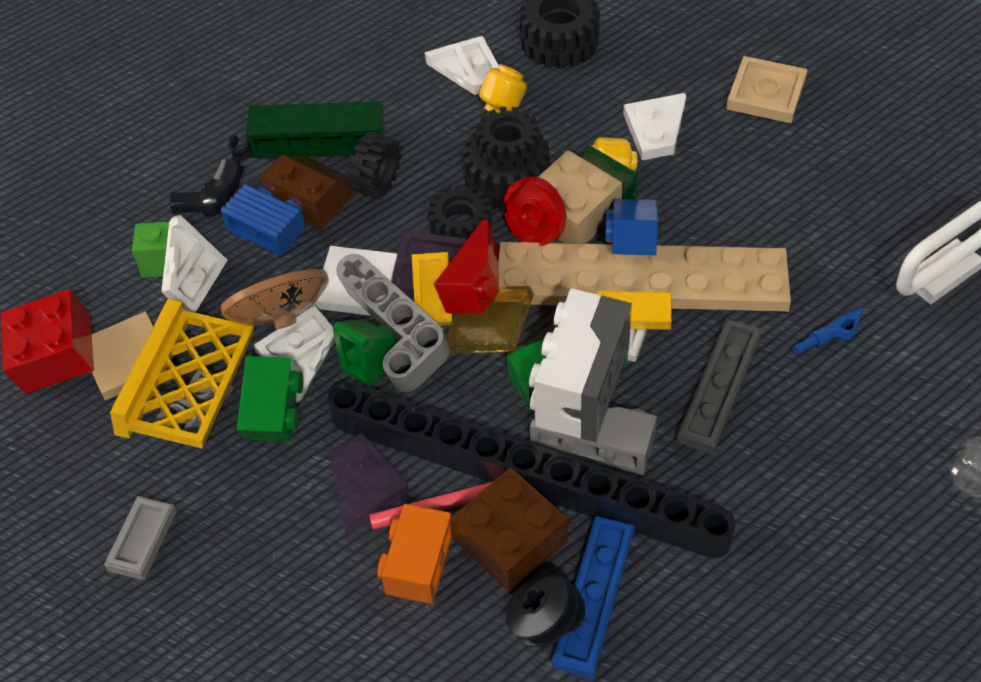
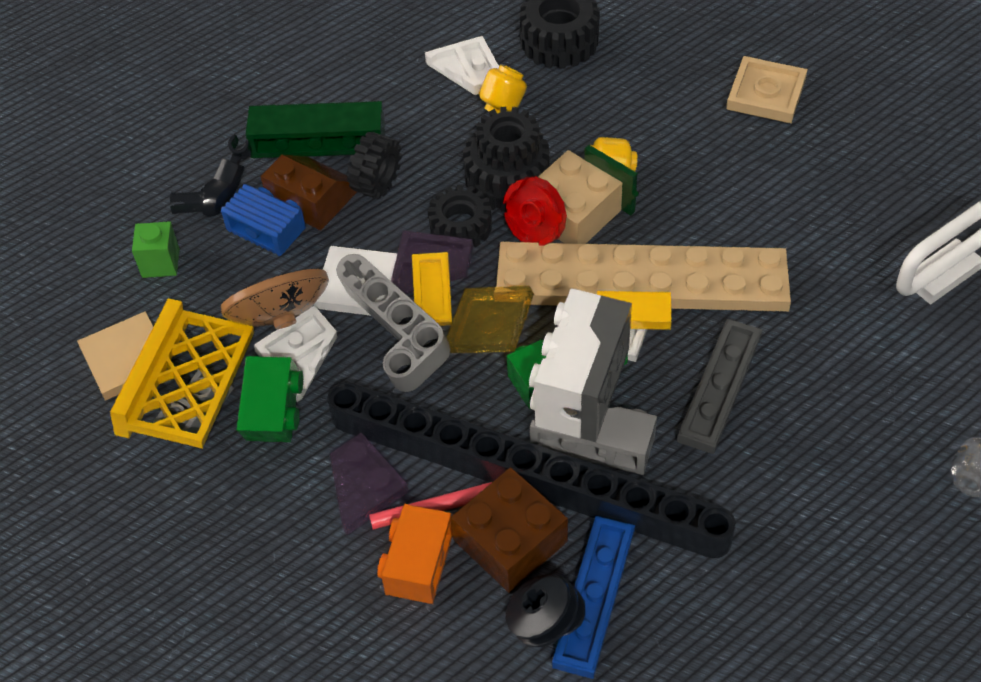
red brick [1,289,94,394] -> none
light grey tile [104,496,177,581] -> none
white wing [161,215,228,313] -> none
green slope [332,319,396,387] -> none
red slope [434,220,499,314] -> none
blue brick [605,198,658,256] -> none
white wing [623,93,686,160] -> none
blue hand [792,307,863,355] -> none

